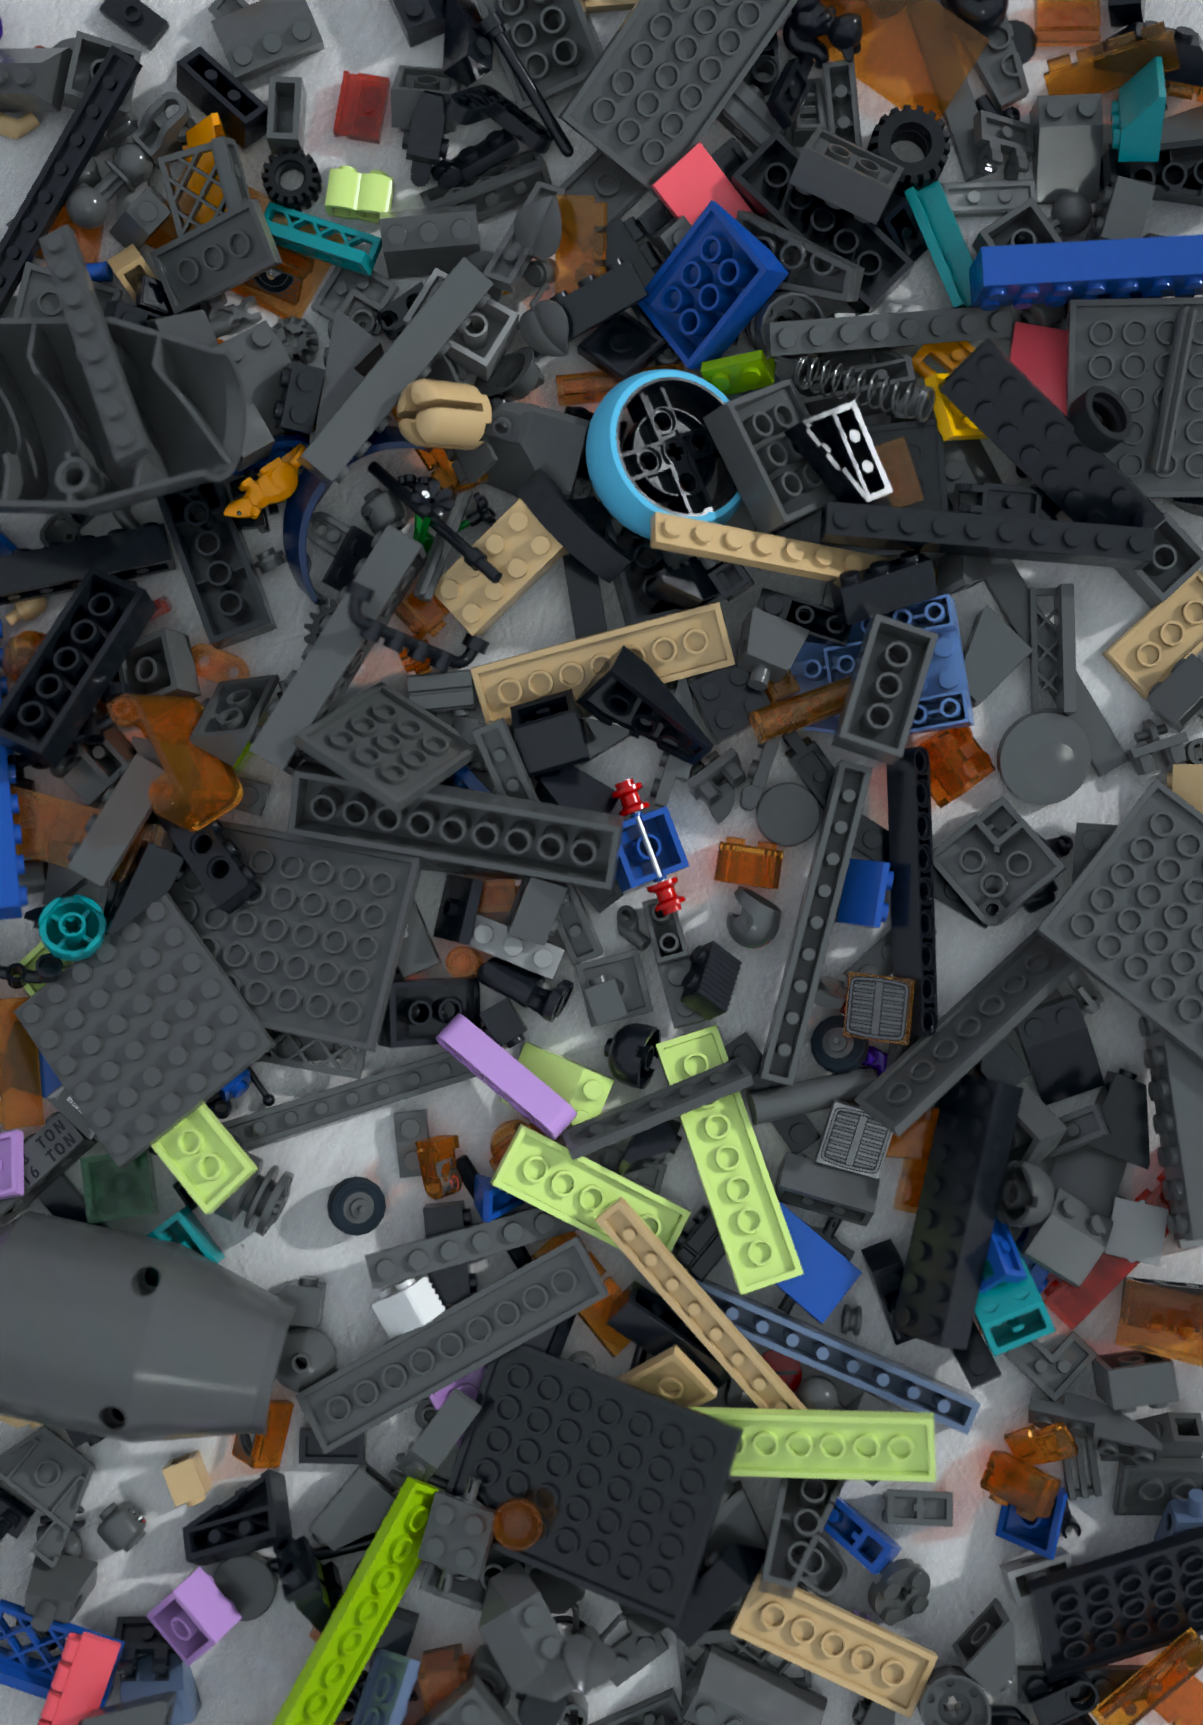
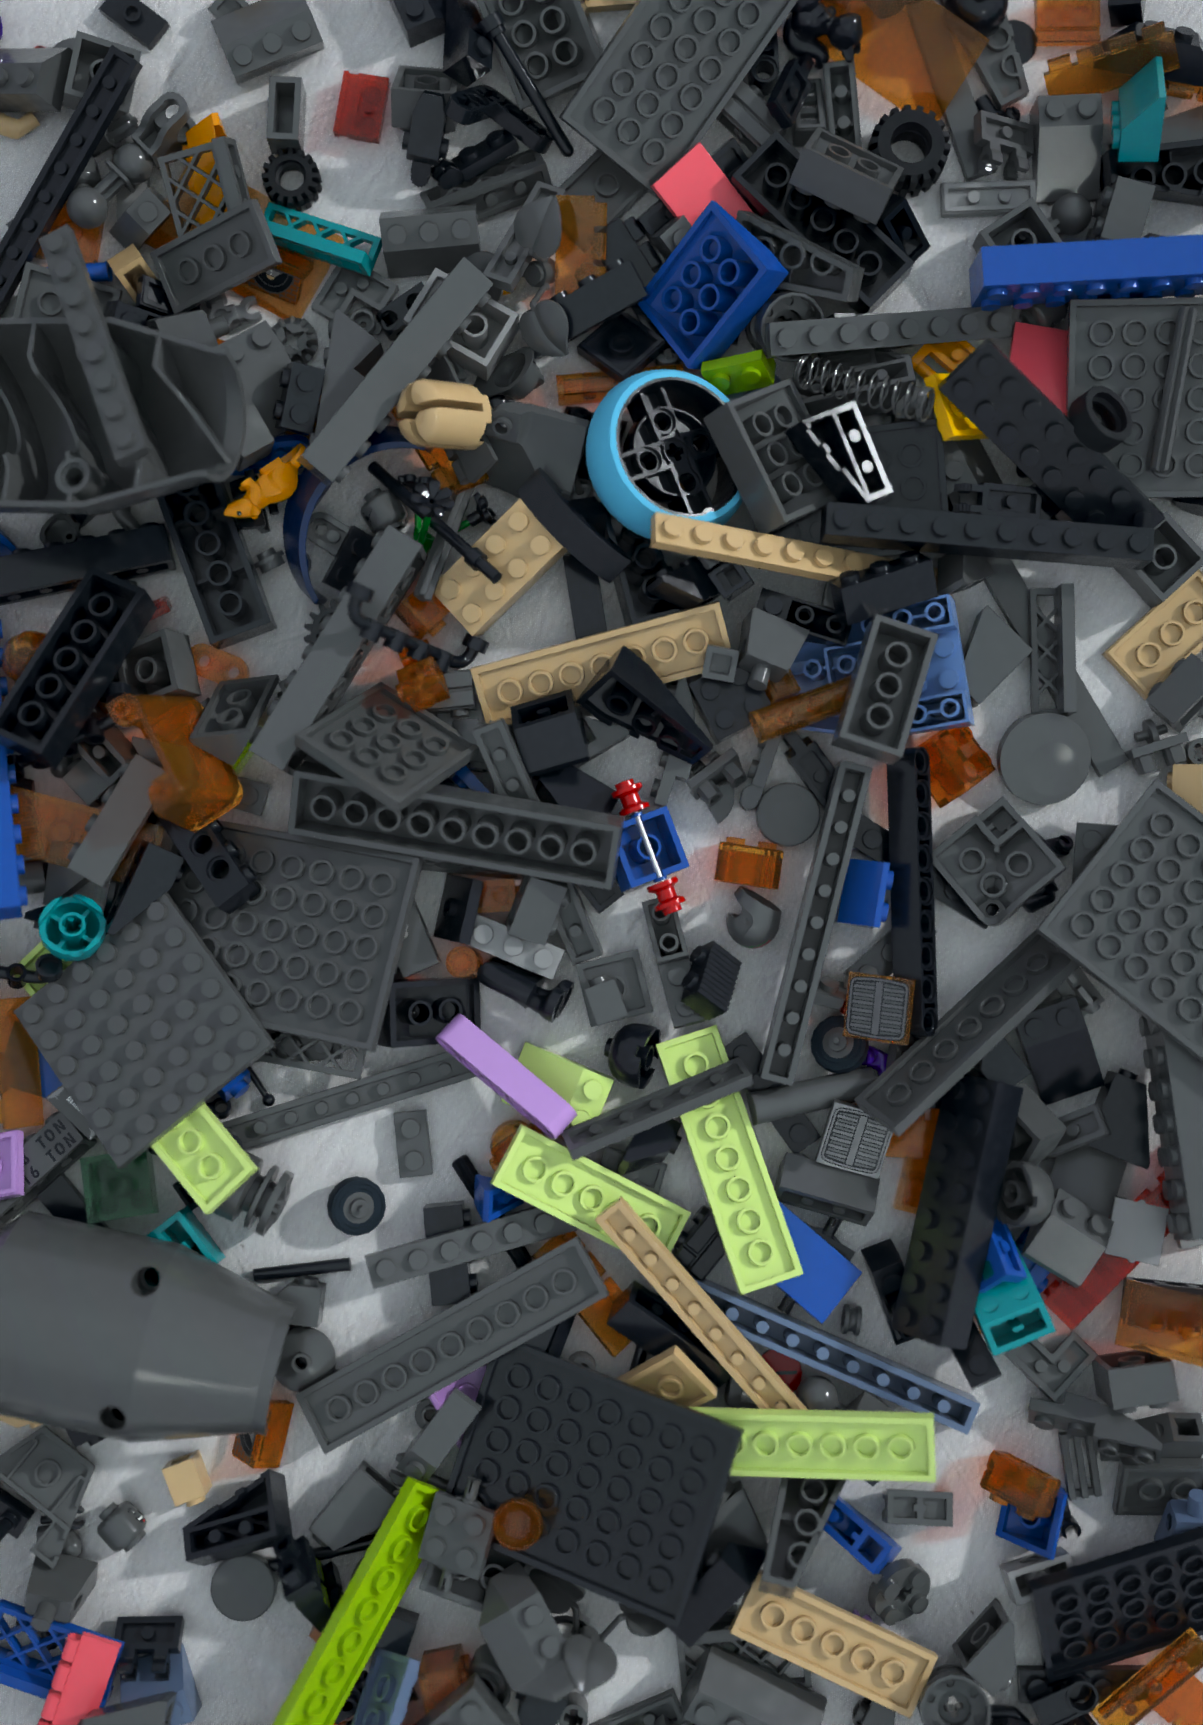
tan cylinder [4,597,47,626] -> none
lavender brick [146,1567,242,1666] -> none
black brick [176,46,268,150] -> none
black plate [299,1427,366,1464] -> none
yellowish green brick [325,166,395,224] -> none
white brick [371,1277,445,1339] -> none
clear orange leg [415,1135,462,1200] -> none
black brick [479,997,528,1049] -> none
dark grey plate [610,1632,669,1687] -> none
dark grey arm [617,905,651,952] -> none
dark grey piece [799,1536,848,1597] -> none
clear orange plate [875,436,924,508] -> none
teal fence [904,180,974,308] -> none
clear orange slope [1004,1421,1078,1465] -> none
none -> black bar [253,1257,351,1282]
none -> clear orange brick [395,656,450,712]
none -> dark grey plate [702,644,740,683]

